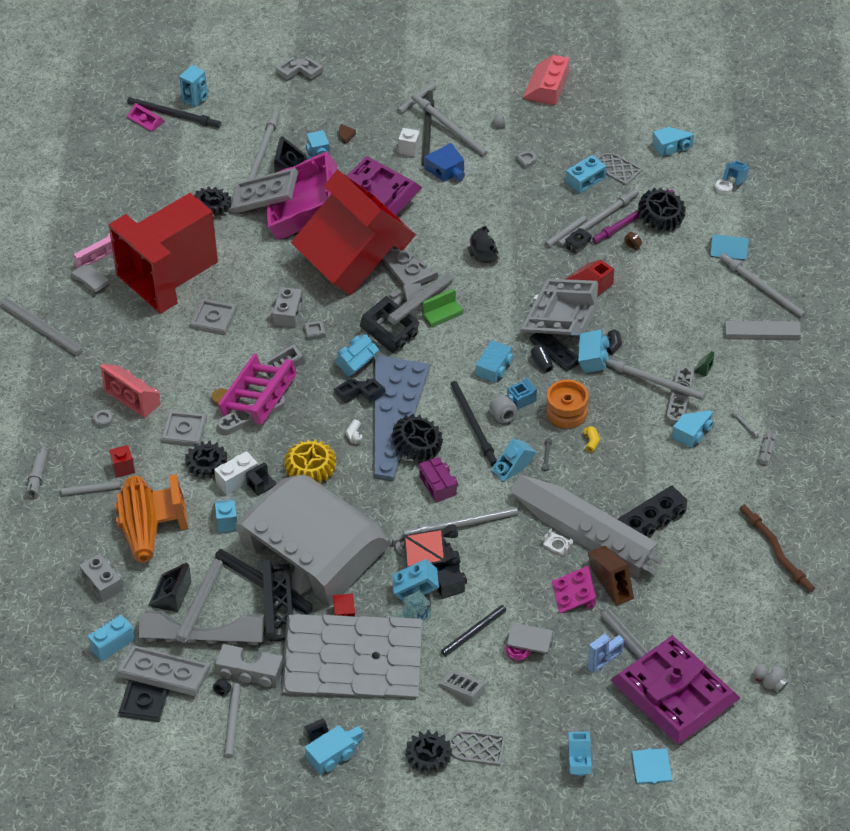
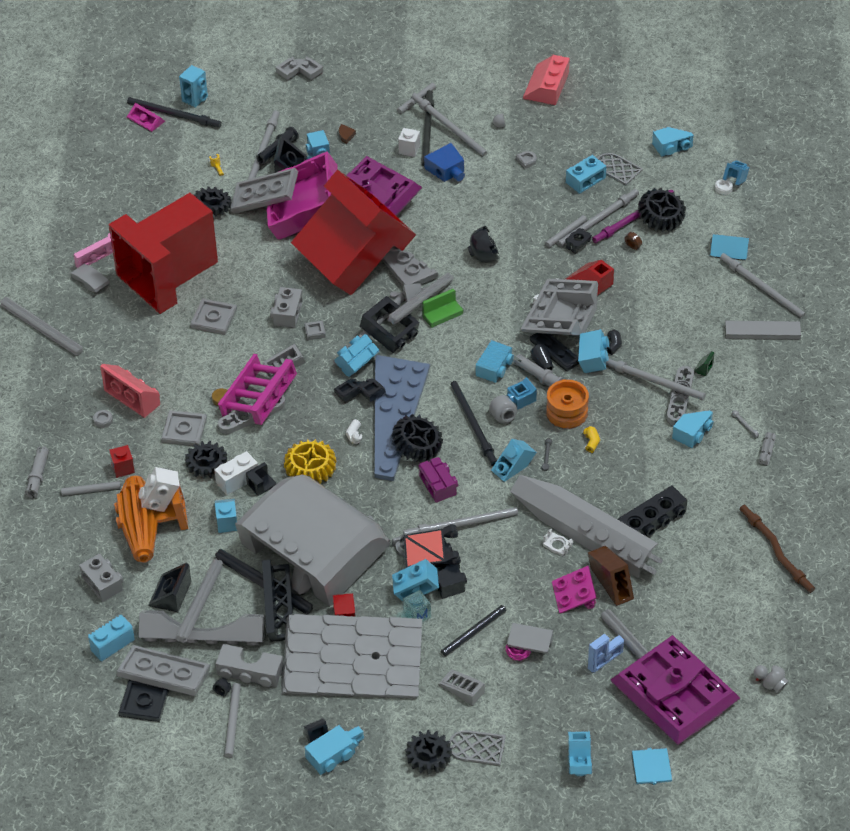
none -> white brick [139,467,179,512]
none -> yellow hand [209,154,224,176]
none -> black pin [256,126,299,164]
none -> light grey pin [513,354,564,387]

